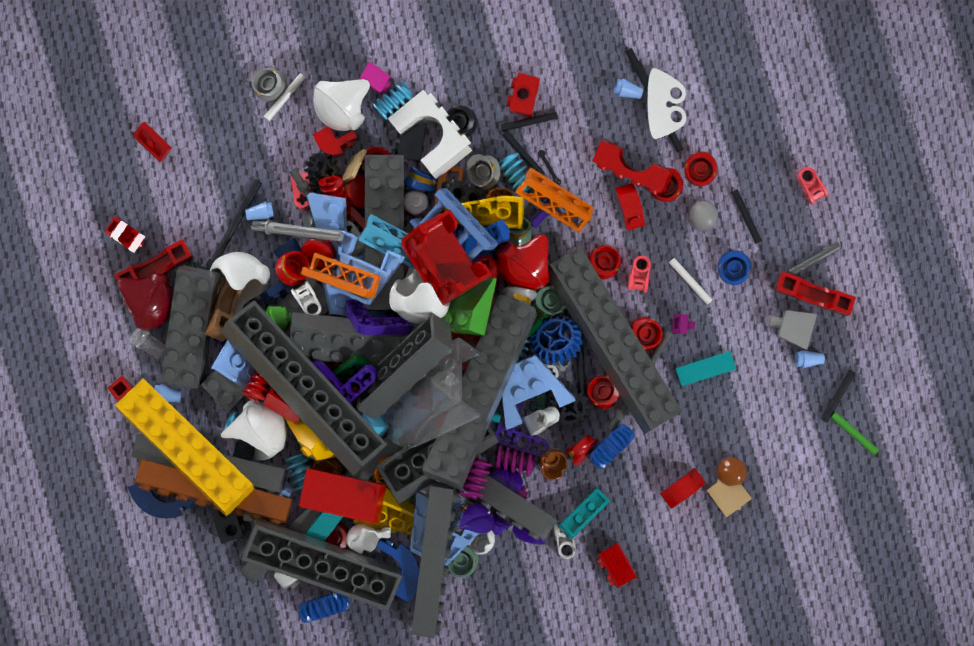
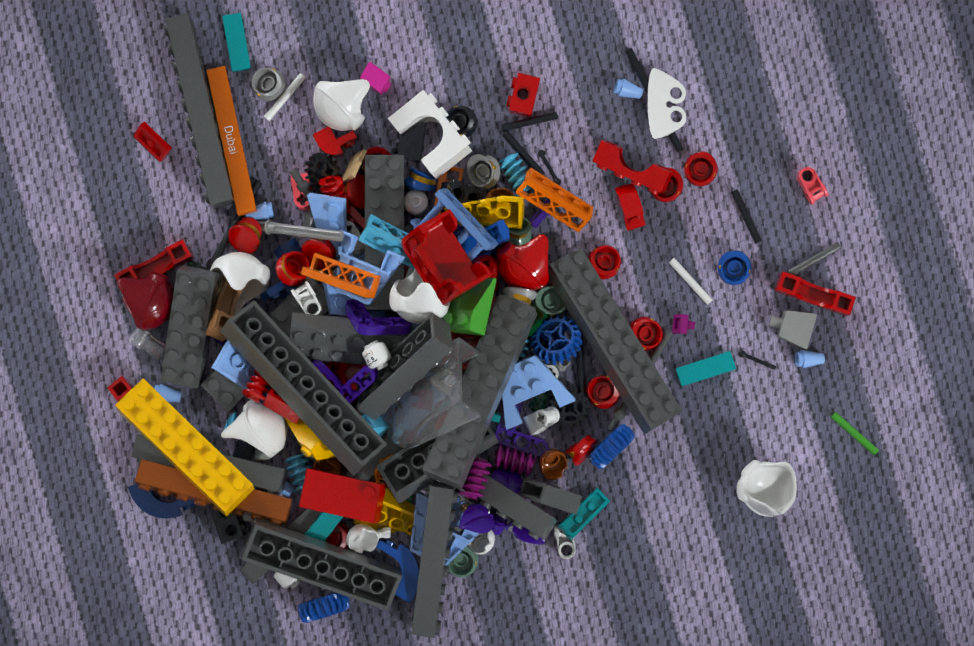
red brick [104,216,145,252] -> none
bright green head [265,306,292,331] -> none
dark green plate [332,354,378,388] -> none
medium azure piece [372,81,413,121] -> none
red brick [596,542,637,588] -> none
coral piece [627,256,651,293] -> none
red brick [660,467,706,509] -> none
light grey hair [688,201,718,232] -> none
tan piece [706,479,752,517] -> none
dark orange hair [717,457,748,486] -> none
black bar [821,370,856,423] -> none
none -> dark grey brick [163,13,235,209]
none -> orange tile [206,66,257,216]
none -> teal tile [222,12,251,72]
none -> red piece [228,217,262,254]
none -> white head [362,340,391,371]
none -> dark grey brick [519,477,582,514]
none -> white piece [737,460,797,517]
none -> black hinge [738,350,776,370]

